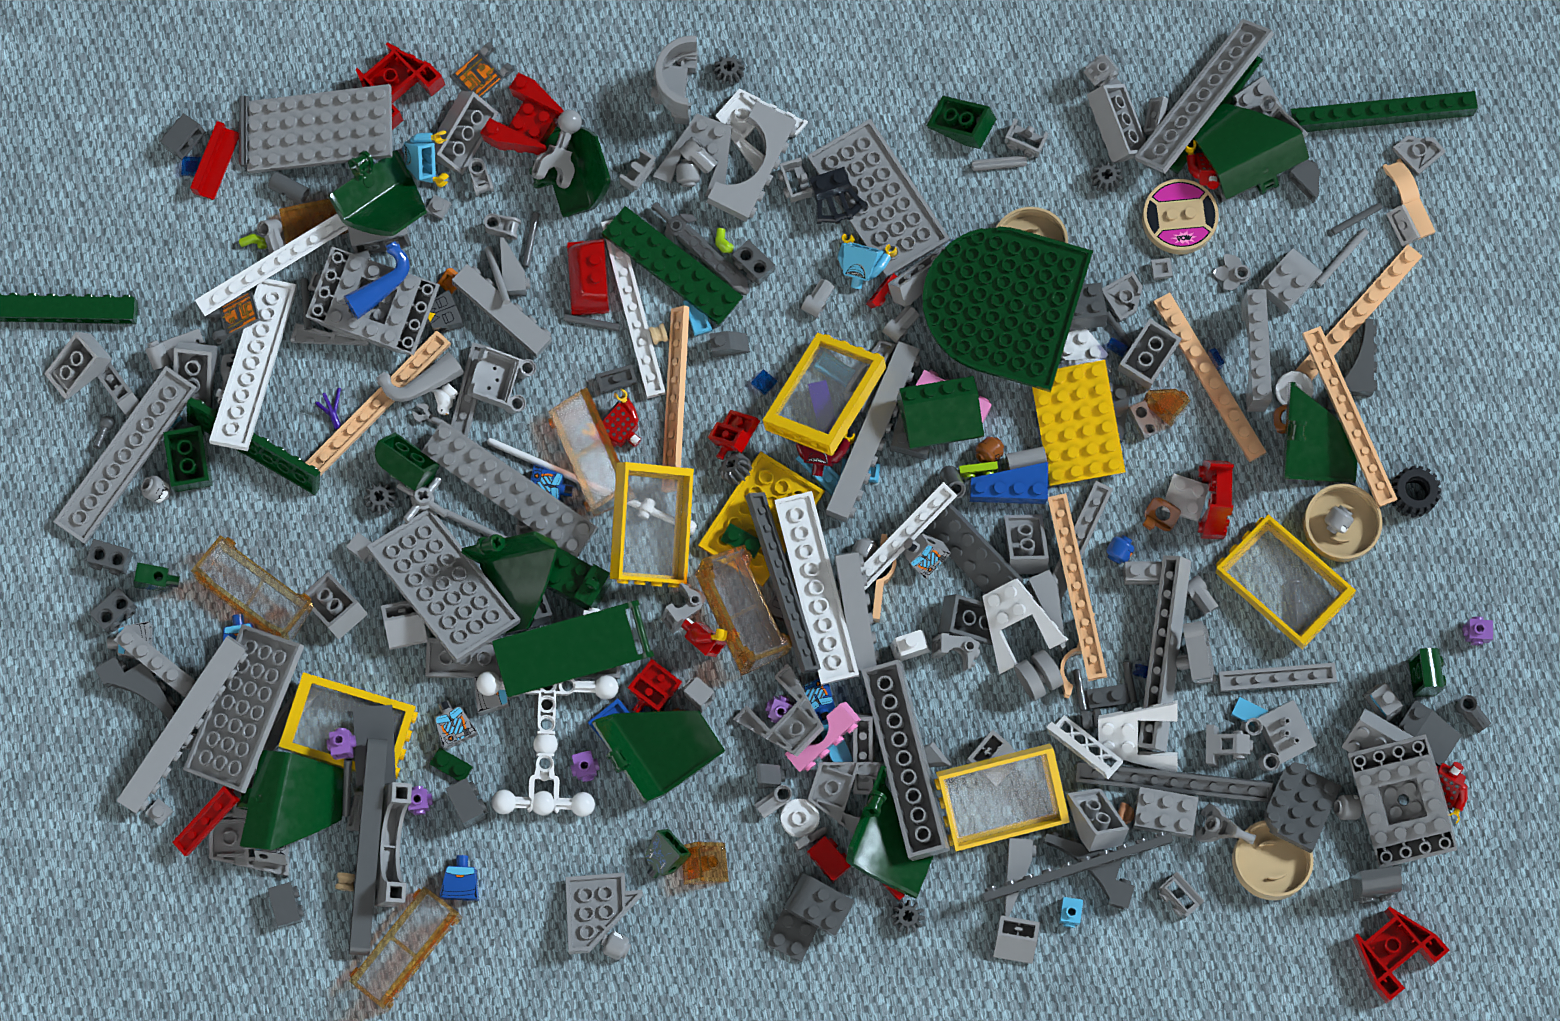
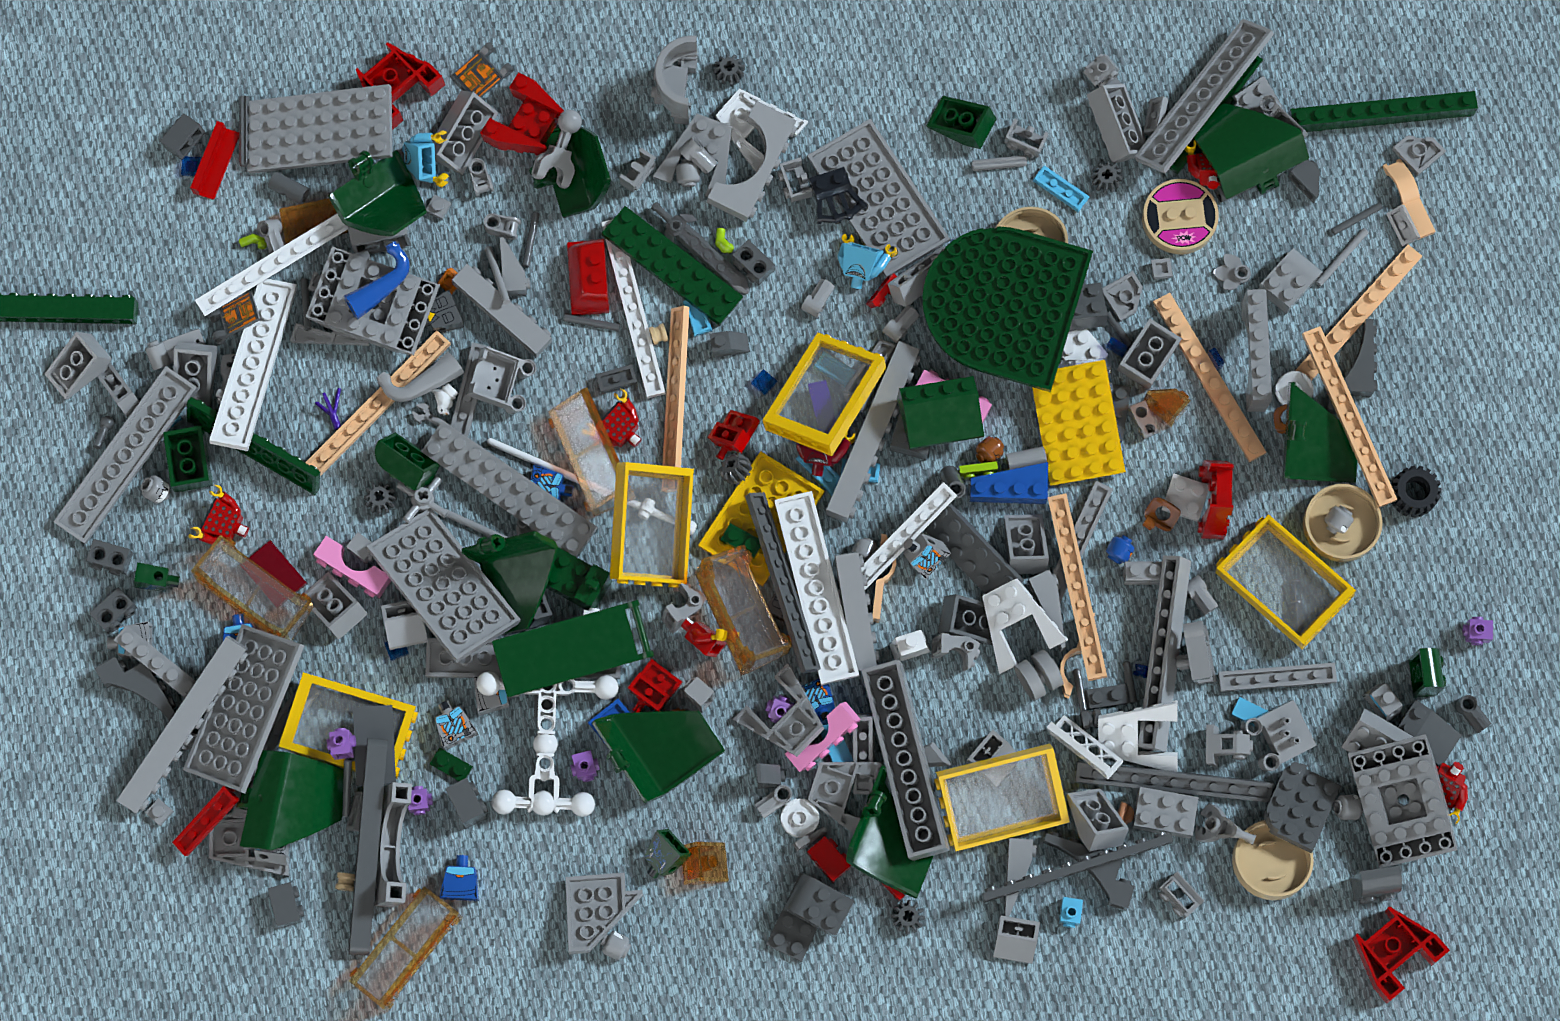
none -> red torso [188,484,249,545]
none -> dark red tile [240,540,307,608]
none -> bright pink arch [313,536,391,599]
none -> clear blue tile [384,641,409,661]
none -> medium azure tile [1033,165,1090,213]

